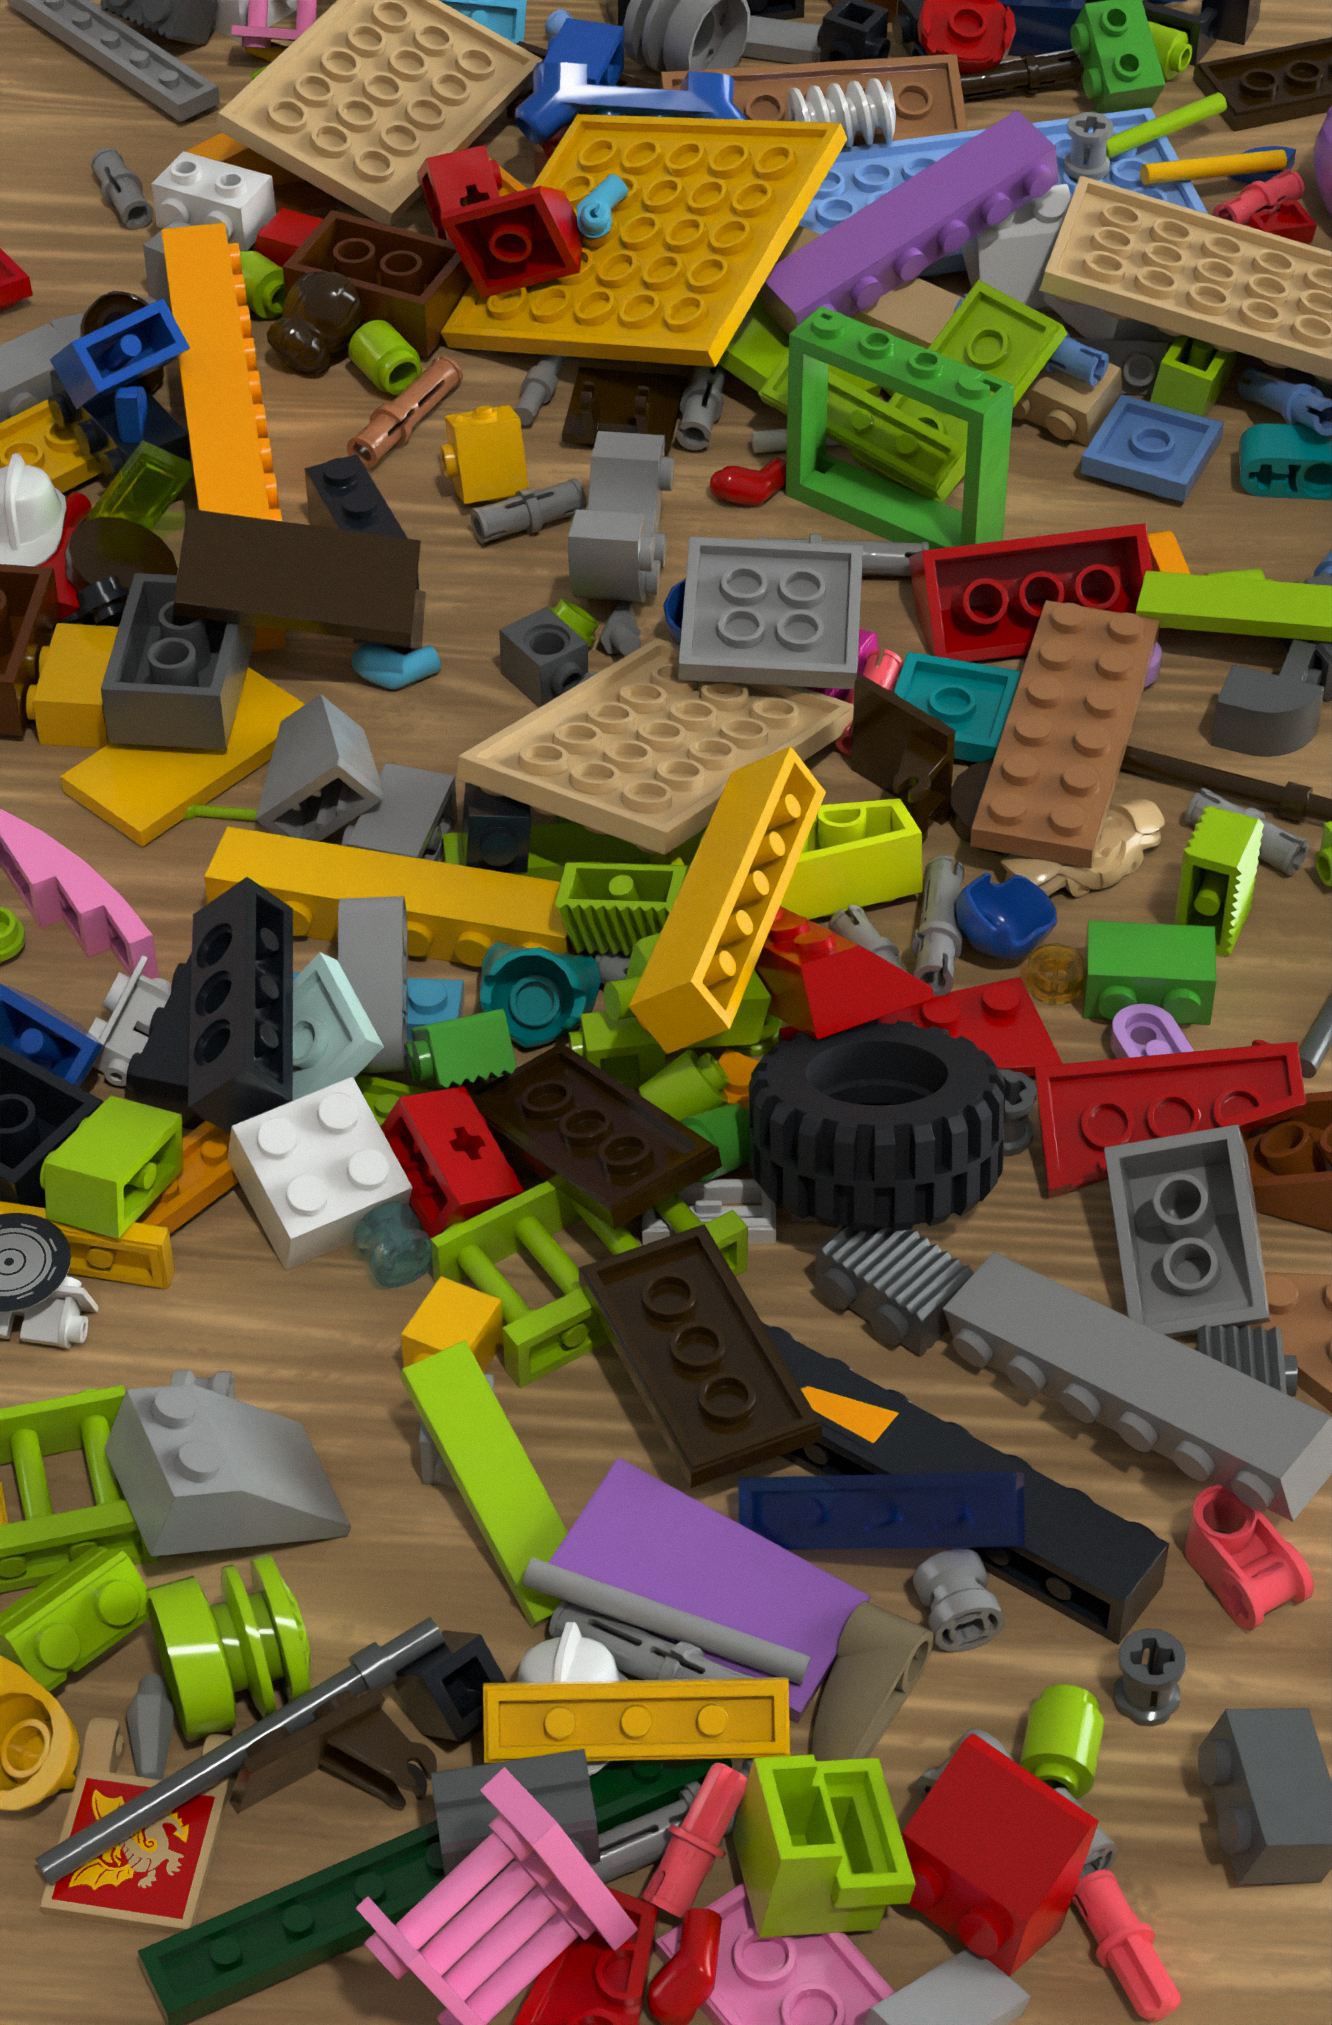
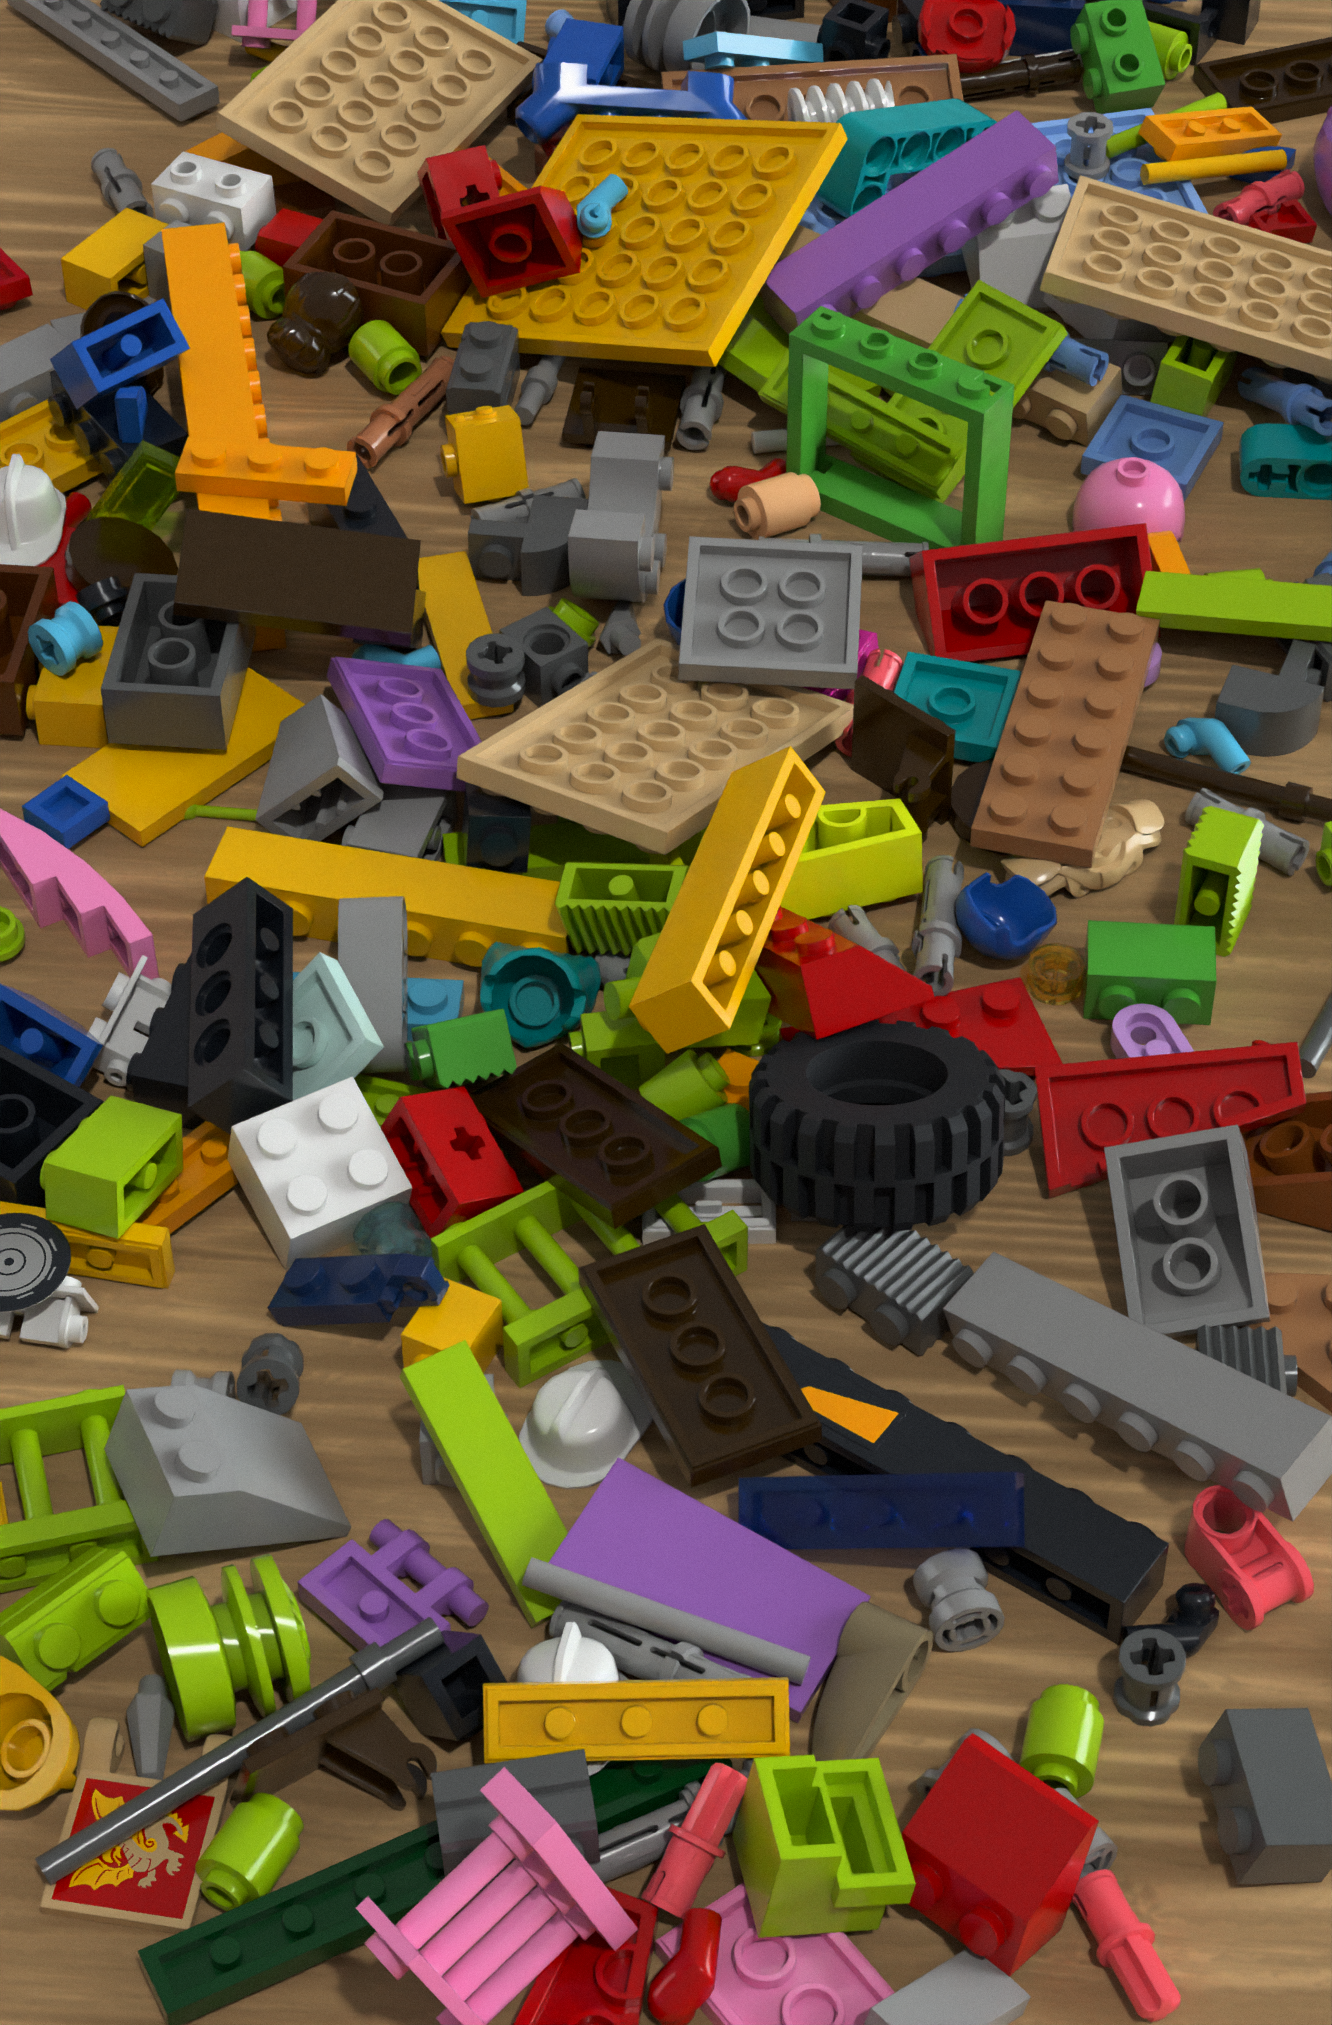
none -> blue plate [22,775,110,849]
none -> medium azure wheel [28,601,103,676]
none -> yellow brick [61,207,169,310]
none -> light orange plate [175,437,357,506]
none -> lime brick [196,1793,304,1911]
none -> dark grey bush [236,1333,304,1415]
none -> dark blue hinge [268,1253,450,1326]
none -> medium lavender plate [298,1519,489,1651]
none -> medium lavender tile [327,656,482,792]
none -> yellow tile [418,551,514,720]
none -> dark grey brick [446,321,520,415]
none -> dark grey wheel [466,633,526,708]
none -> dark grey brick [468,495,589,596]
none -> white piece [519,1360,653,1490]
none -> medium azure plate [683,31,824,69]
none -> light nougat brick [734,472,821,540]
none -> teal beam [816,98,997,219]
none -> bright pink cylinder [1072,457,1185,543]
none -> black arm [1123,1583,1219,1662]
none -> light orange plate [1138,106,1282,162]
none -> medium azure arm [1164,717,1251,774]

